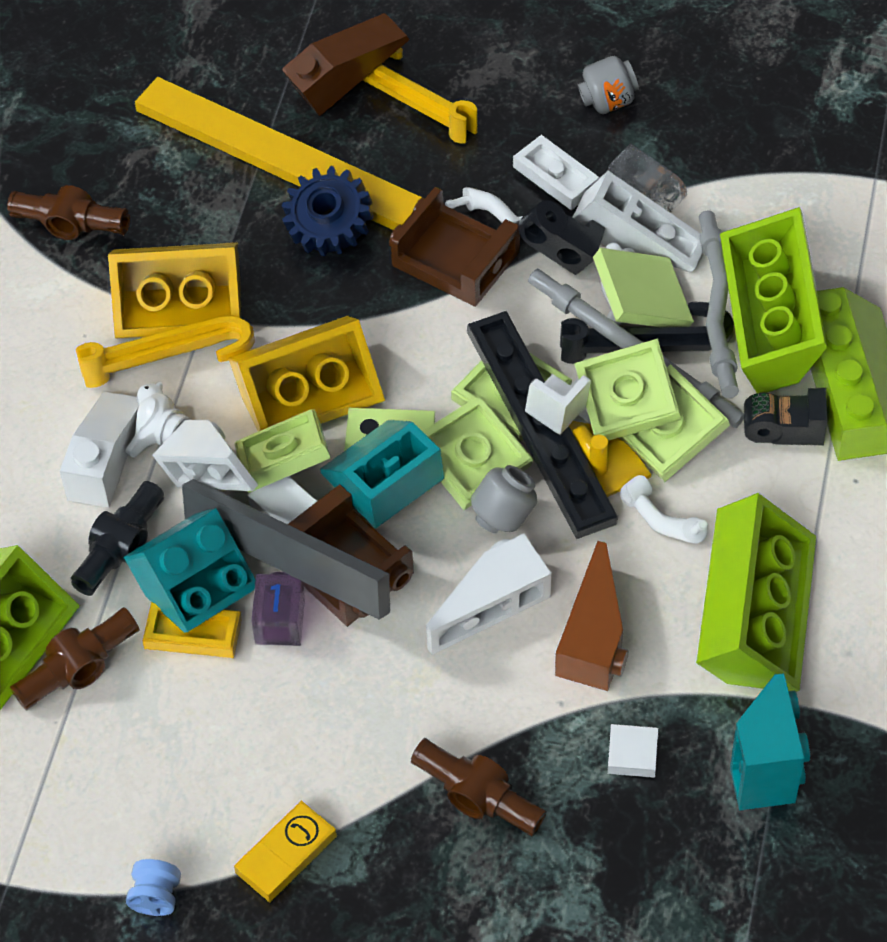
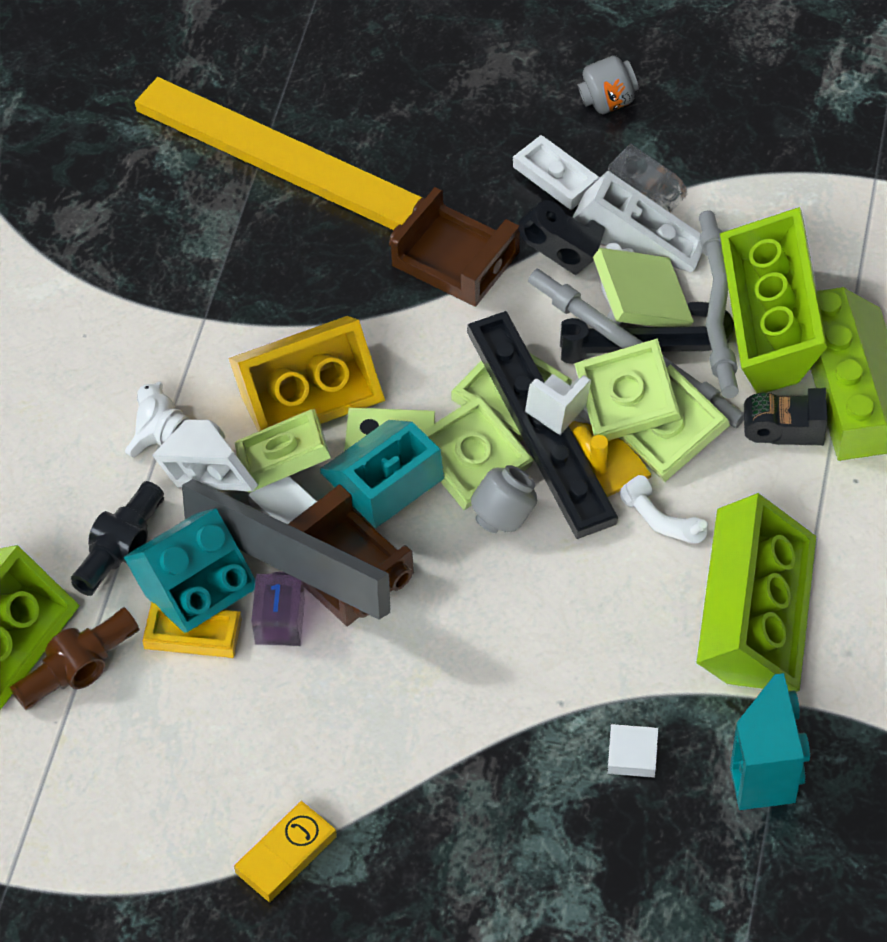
reddish brown pin [7,185,130,240] -> none
white slope [60,391,139,508] -> none
yellow piece [76,316,255,388] -> none
yellow slope [108,242,241,338] -> none
light blue wheel [126,859,181,916] -> none
reddish brown slope [282,13,410,116] -> none
dark blue gear [282,166,374,256] -> none
yellow piece [363,48,477,144] -> none
reddish brown pin [411,738,547,837] -> none
white slope [426,533,551,655] -> none
white piece [445,187,523,225] -> none
dark orange slope [555,541,629,691] -> none

